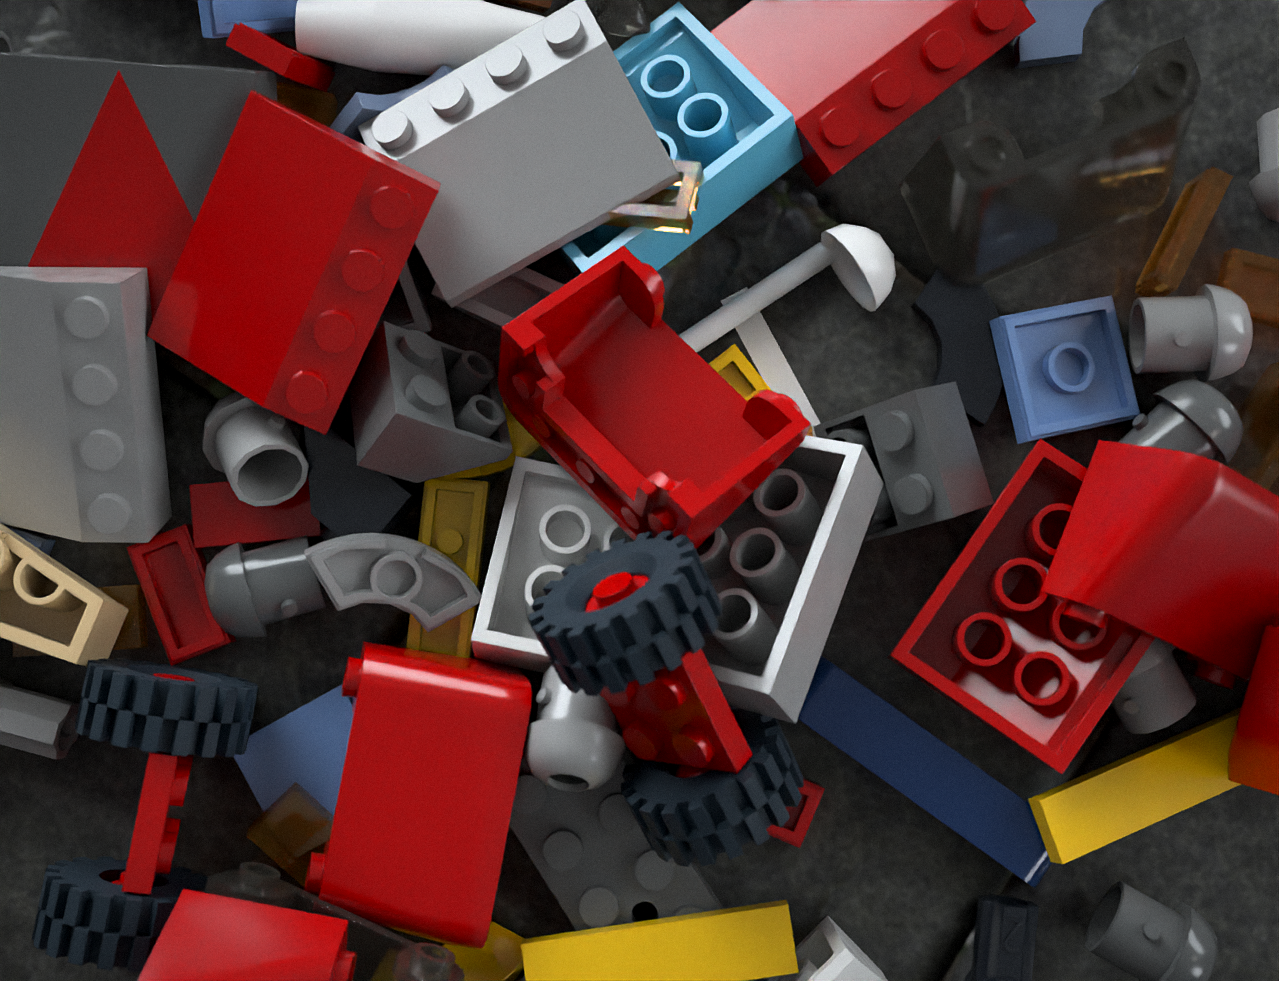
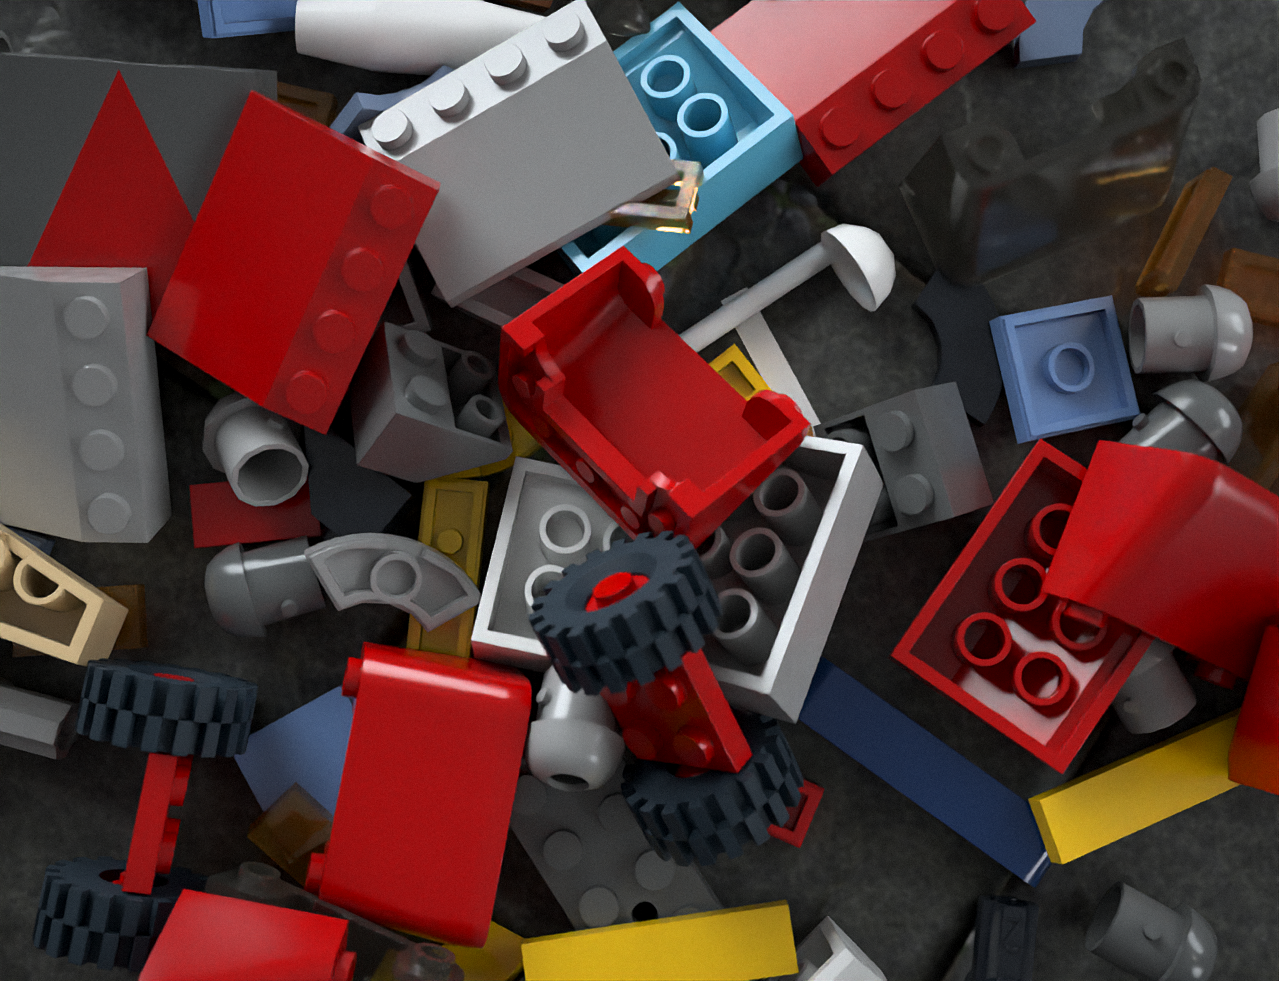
red tile [126,524,236,666] -> none
red tile [225,22,335,92] -> none

